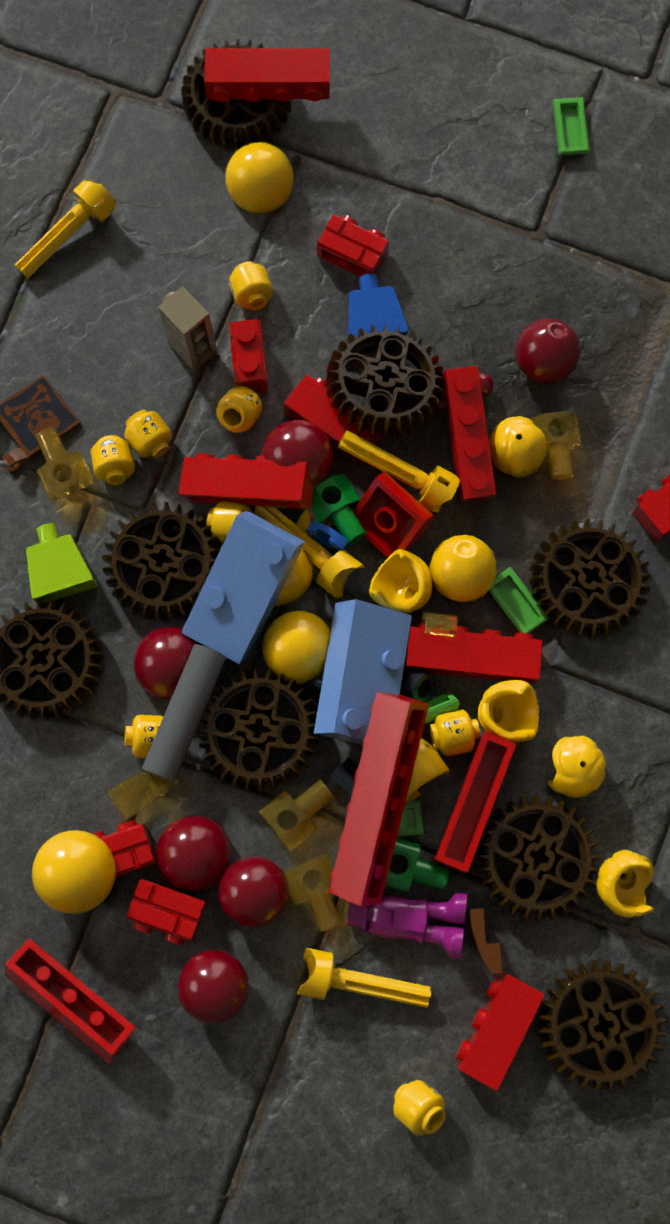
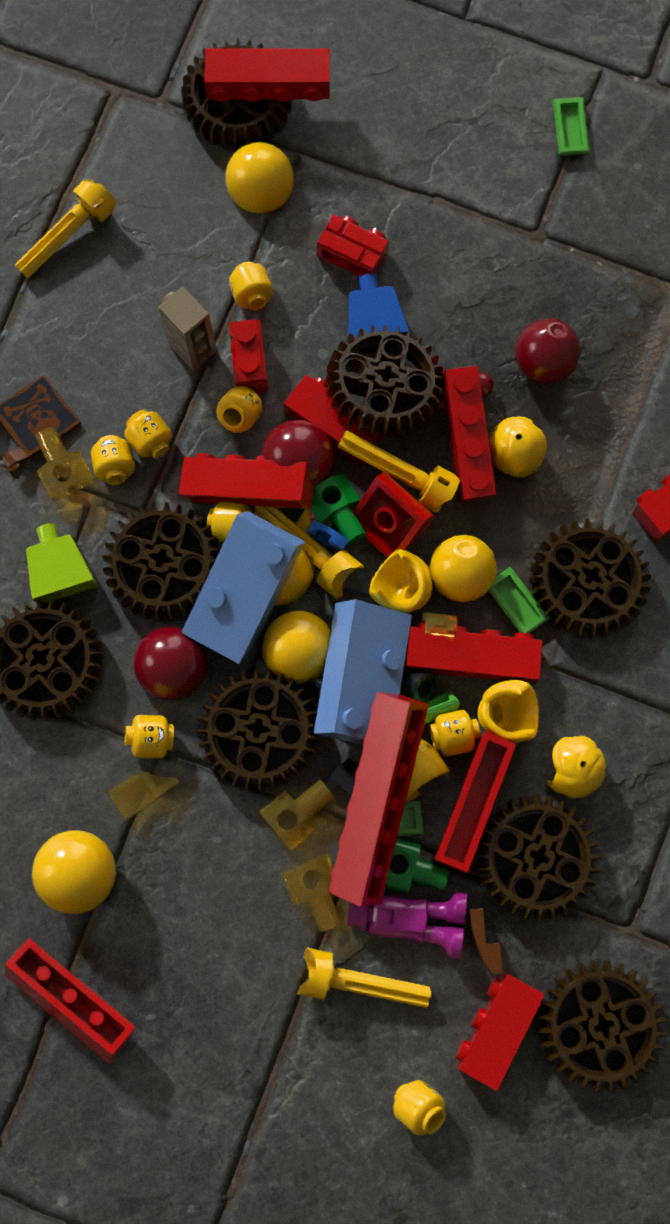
red brick [93,820,157,878] -> none
red brick [126,879,207,946] -> none
dark grey brick [142,644,227,782] -> none
dark red piece [156,815,232,892] -> none
dark red piece [177,950,250,1024] -> none
dark red piece [219,856,289,928] -> none
clear yellow piece [531,411,582,481] -> none
yellow piece [596,850,654,918] -> none

